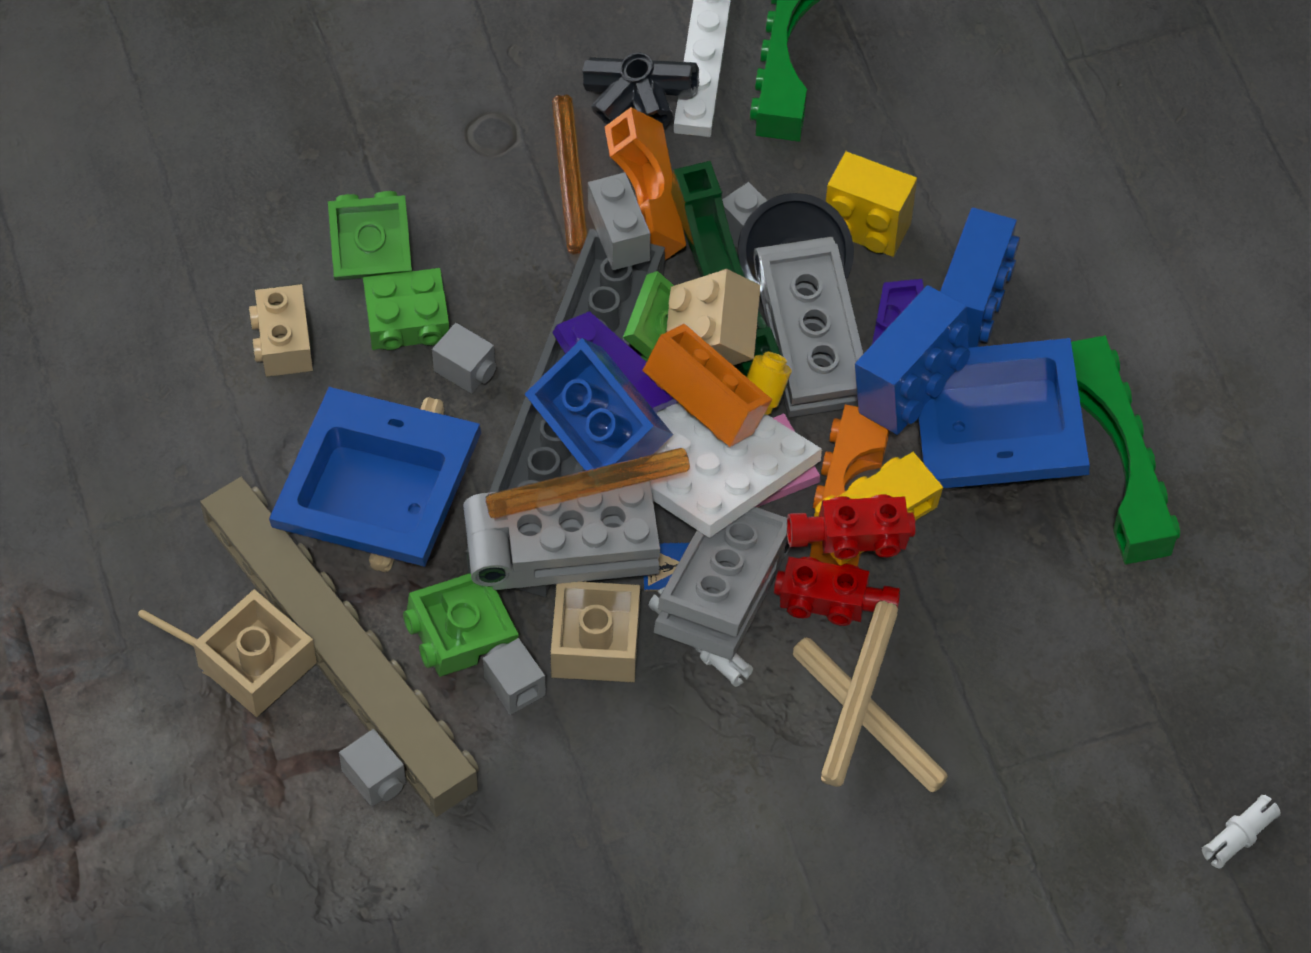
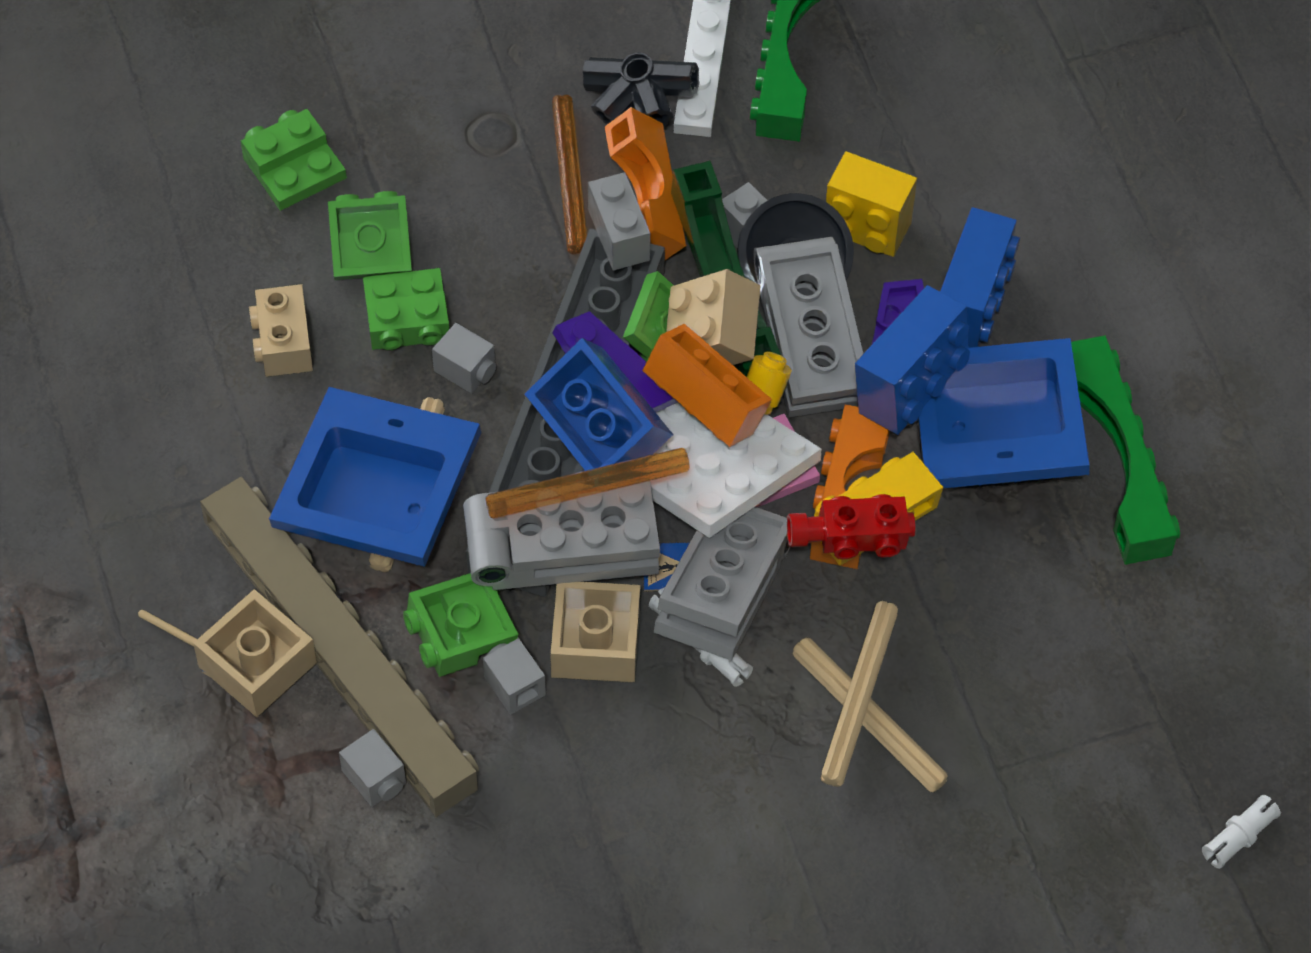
red brick [774,556,901,626] -> none
none -> bright green plate [240,109,347,211]

